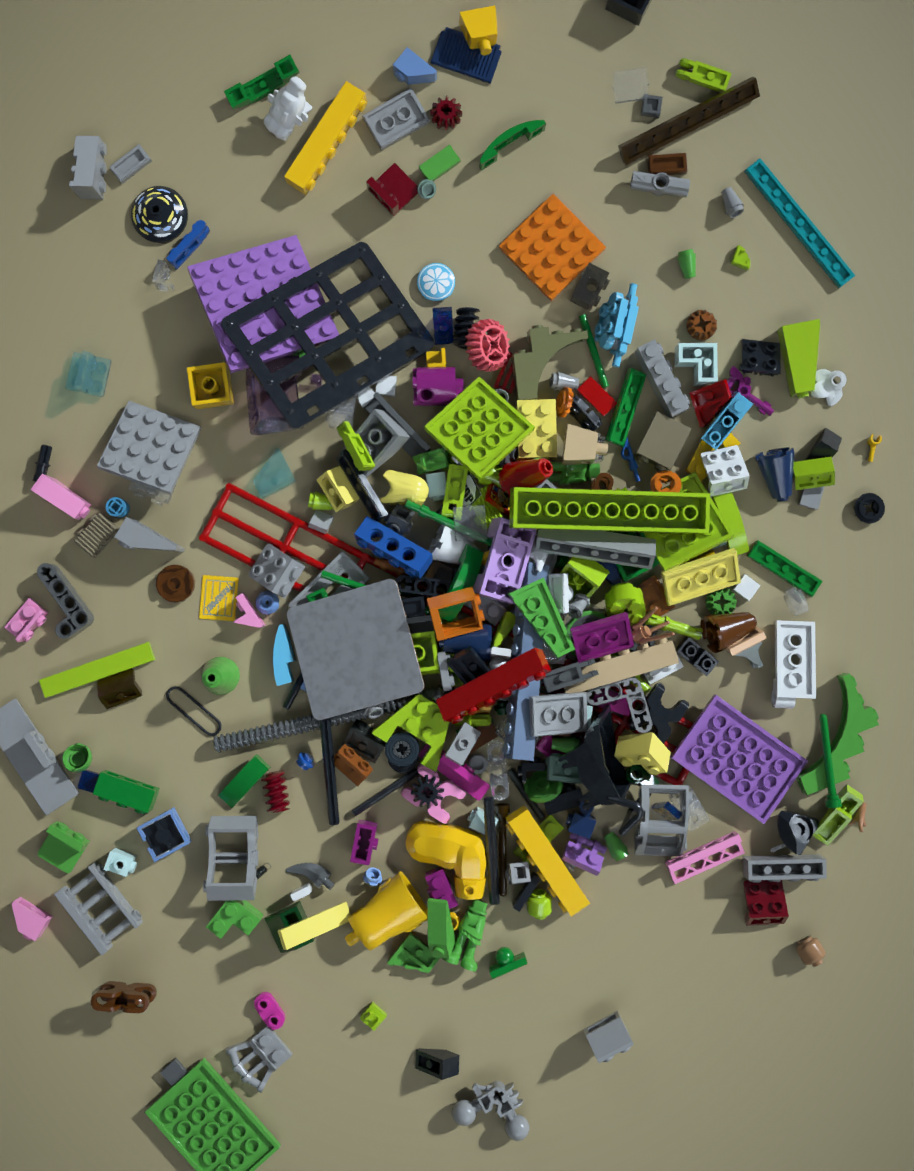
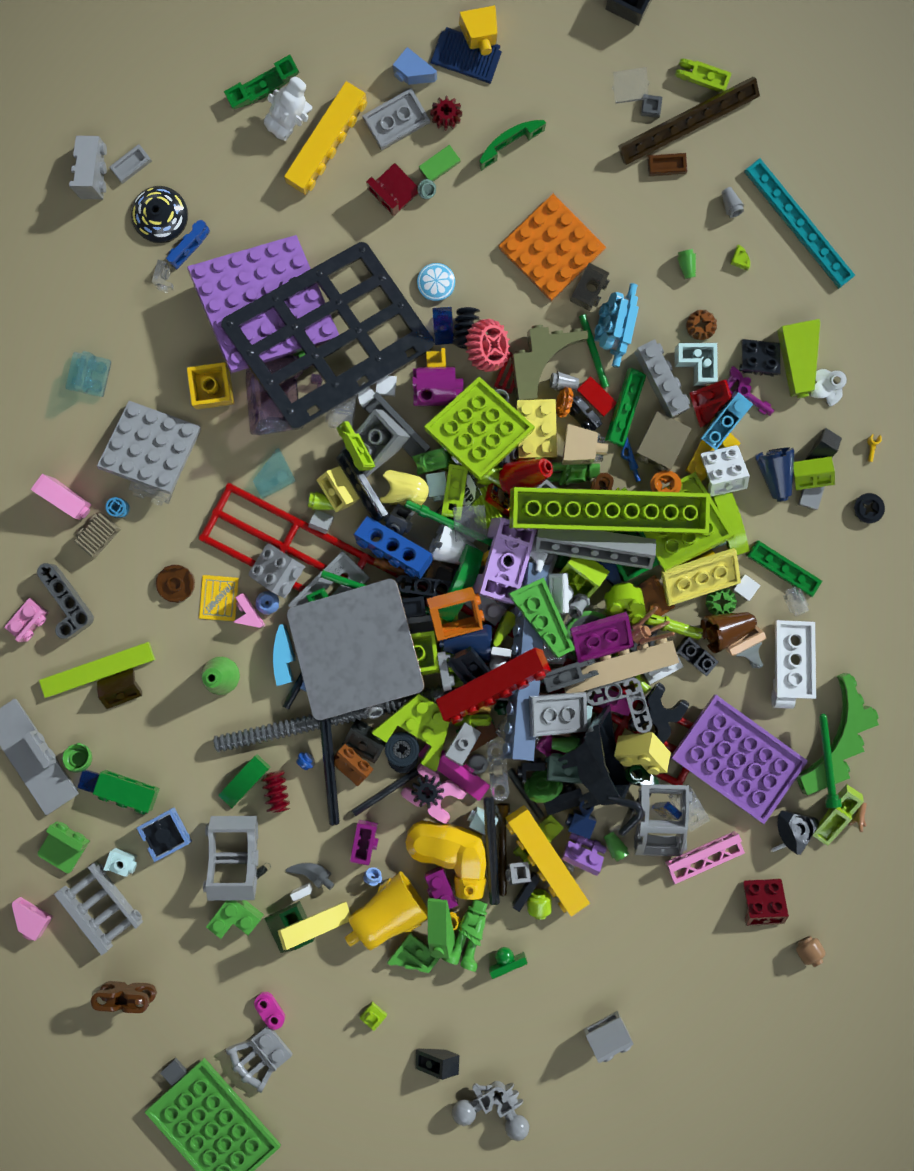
black axle [32,444,52,482] -> none
light grey slope [115,517,185,552] -> none
black piece [166,686,222,736] -> none
light grey piece [630,171,690,198] -> none
light grey brick [743,854,827,882] -> none

